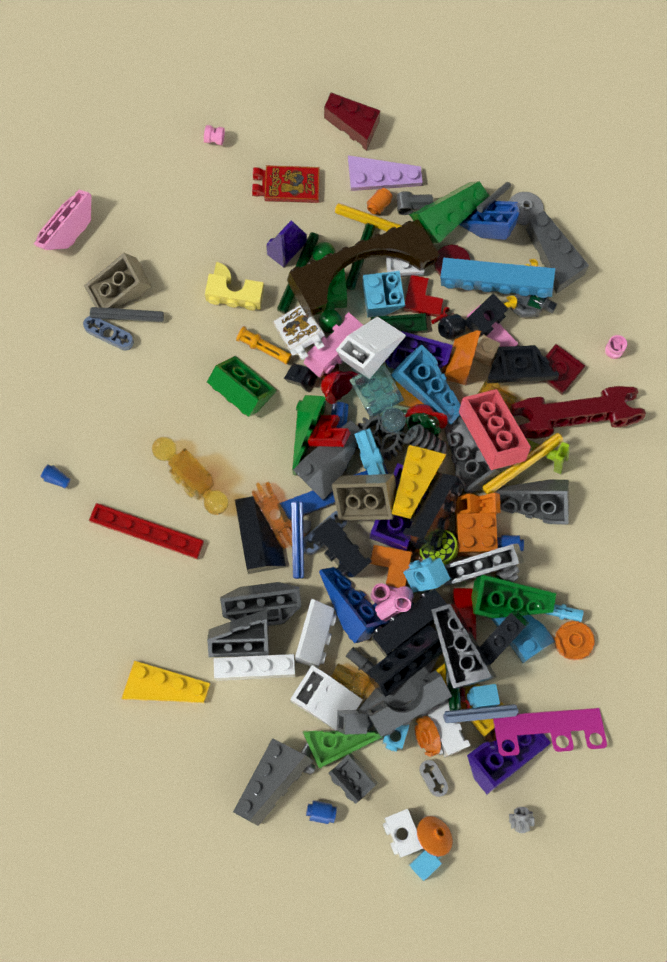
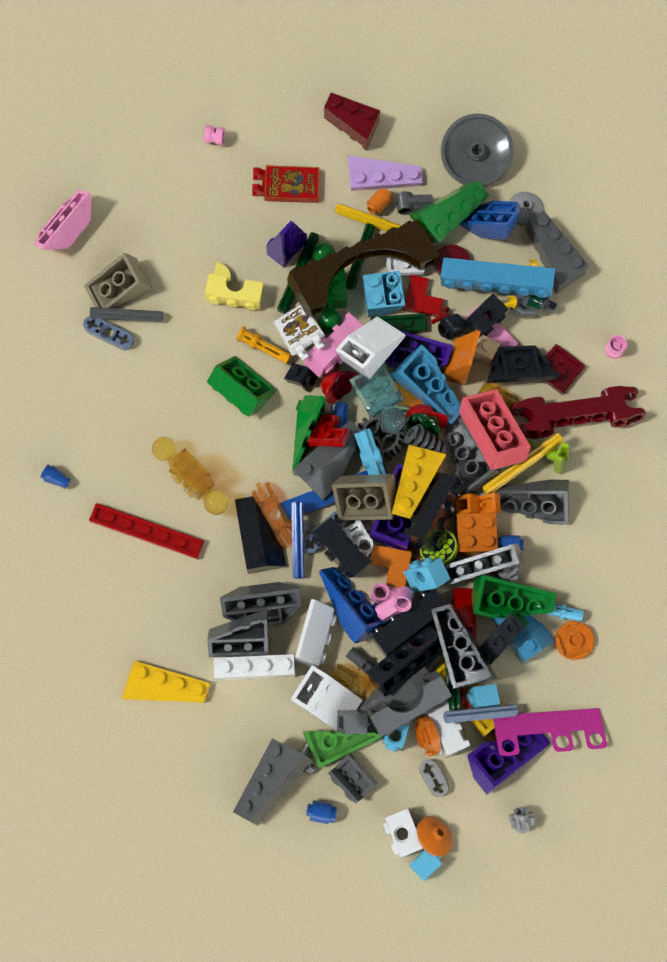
dark grey bar [477,182,511,213] -> none
none -> white piece [342,520,373,557]
none -> dark grey dish [441,113,513,186]

